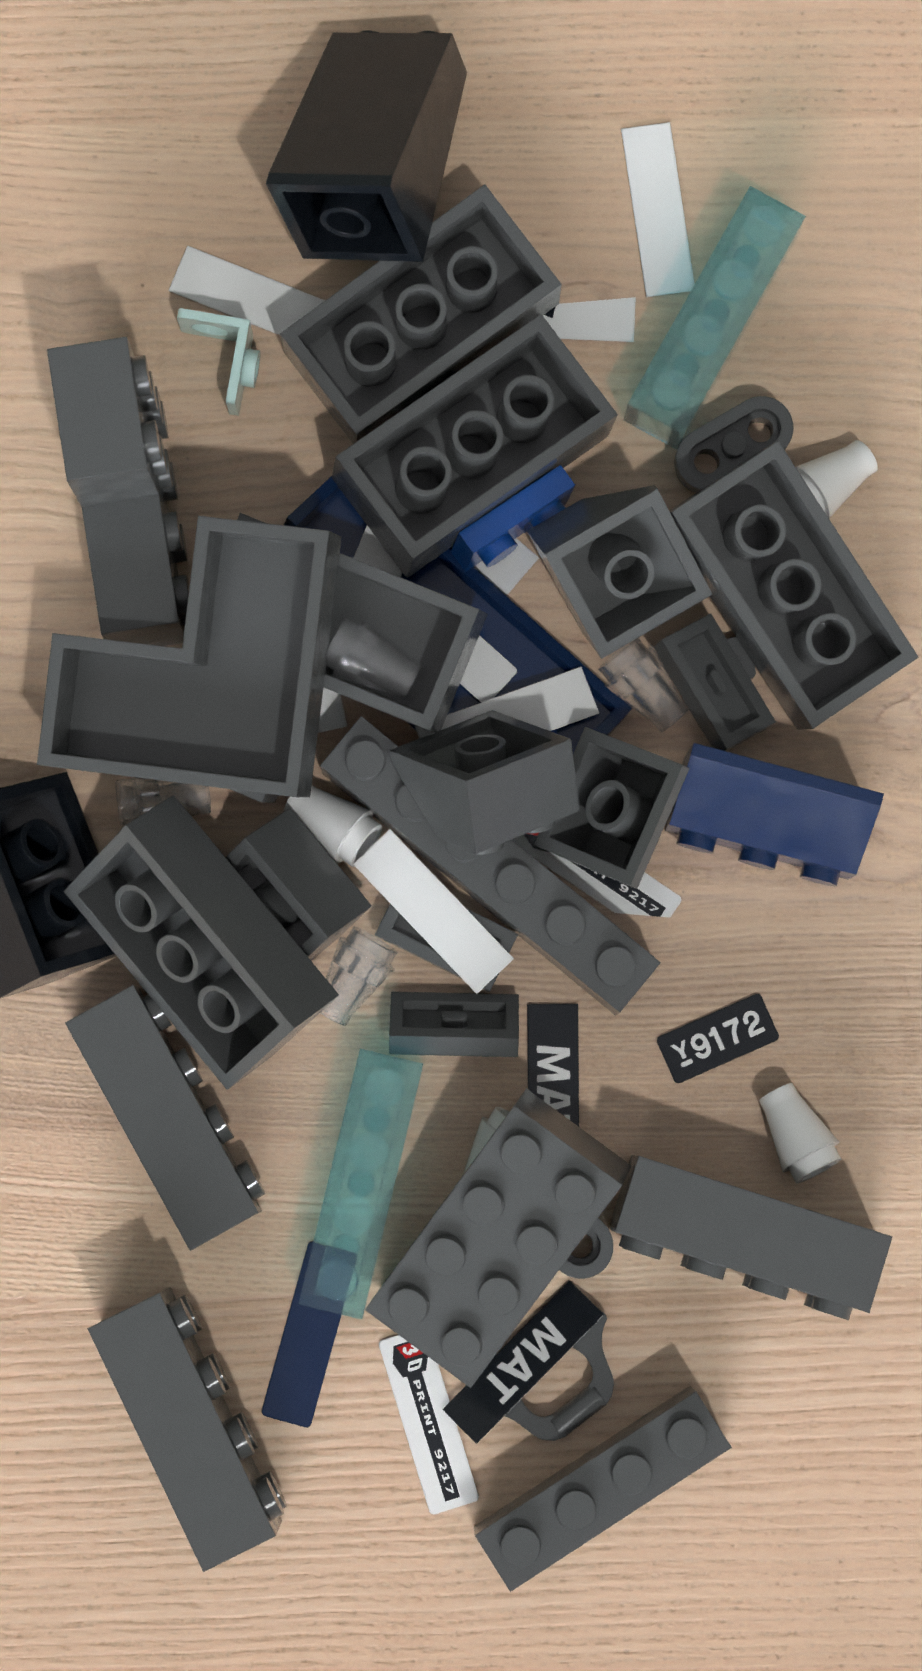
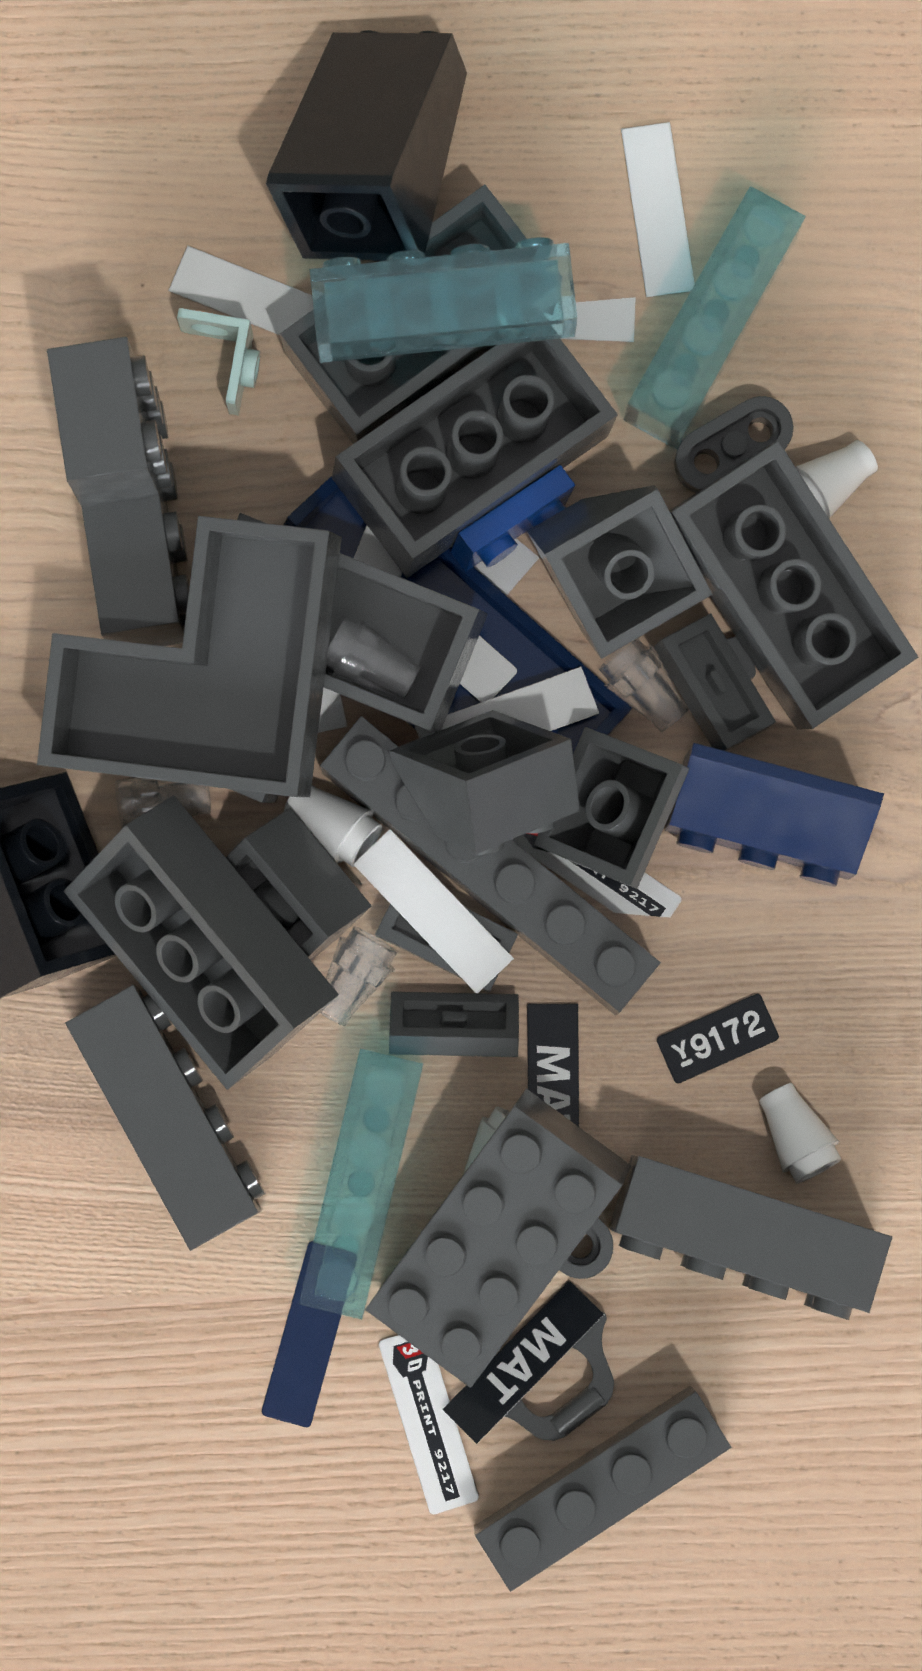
dark grey brick [87,1287,287,1572] -> none
none -> clear light blue brick [309,237,577,363]

